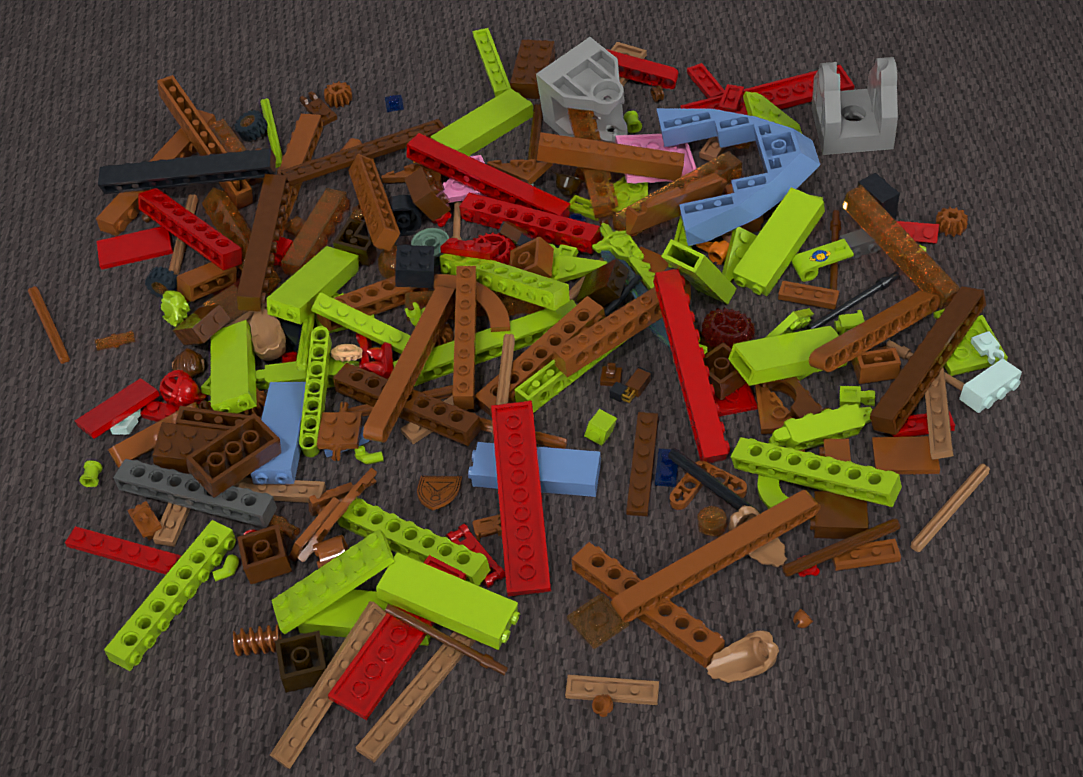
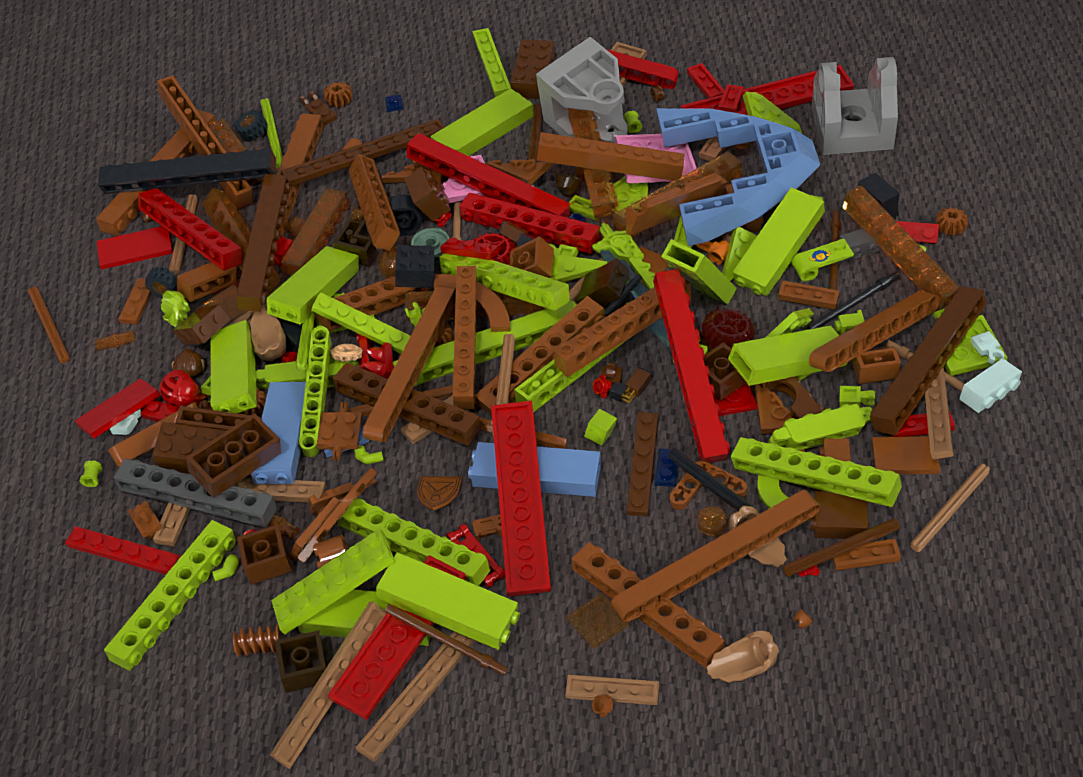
none -> dark orange plate [118,278,152,325]
none -> red plate [593,375,612,398]

